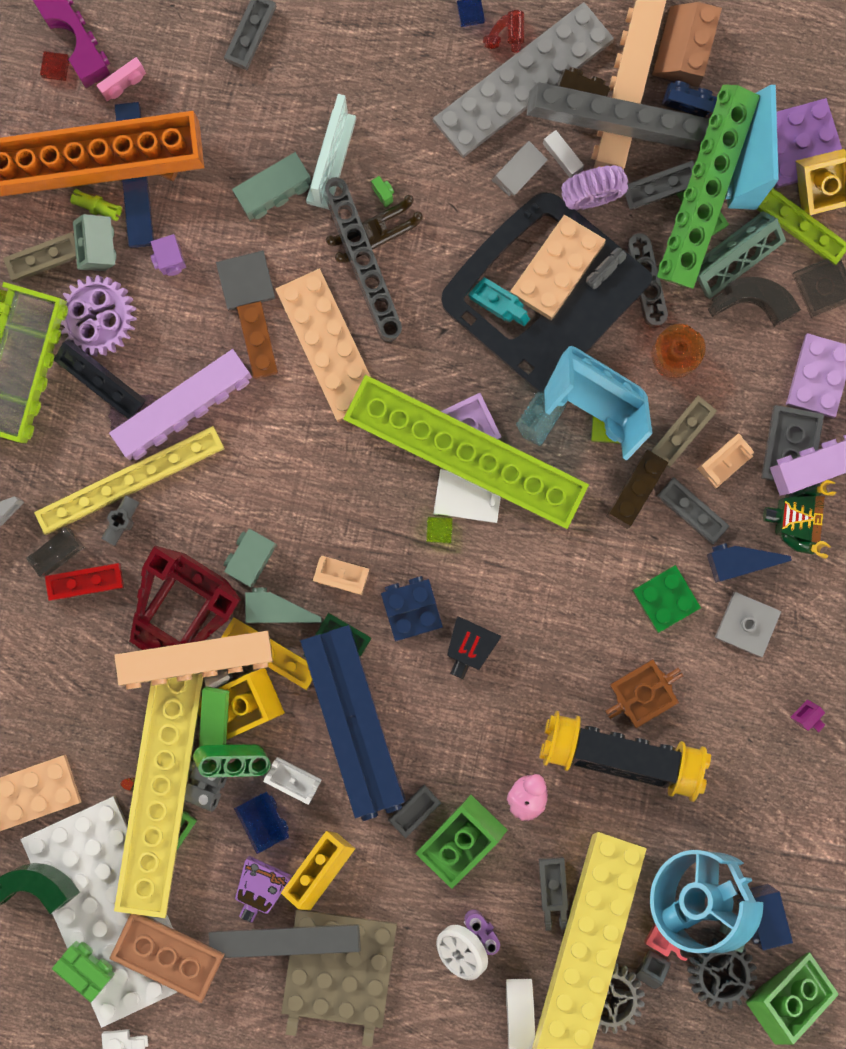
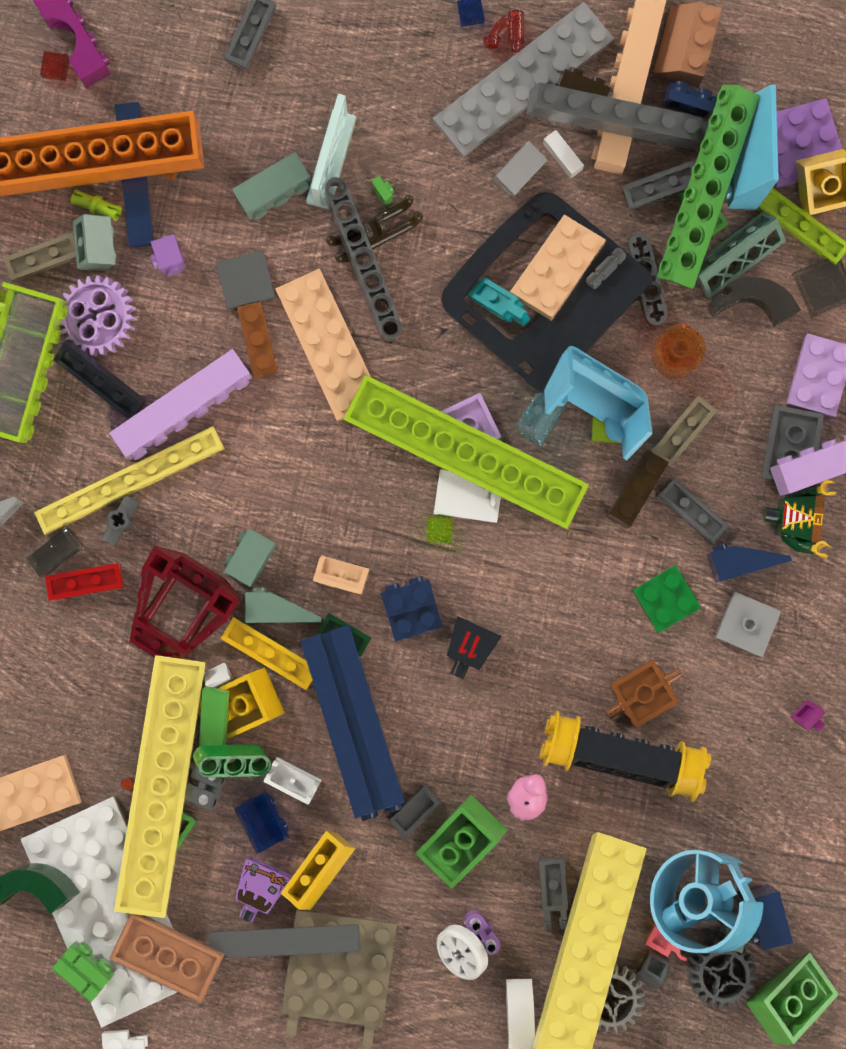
bright pink plate [97,57,146,102] -> none
light nougat brick [115,631,273,690] -> none
lavender gear [561,165,628,210] -> none
light nougat hinge [697,433,754,489] -> none

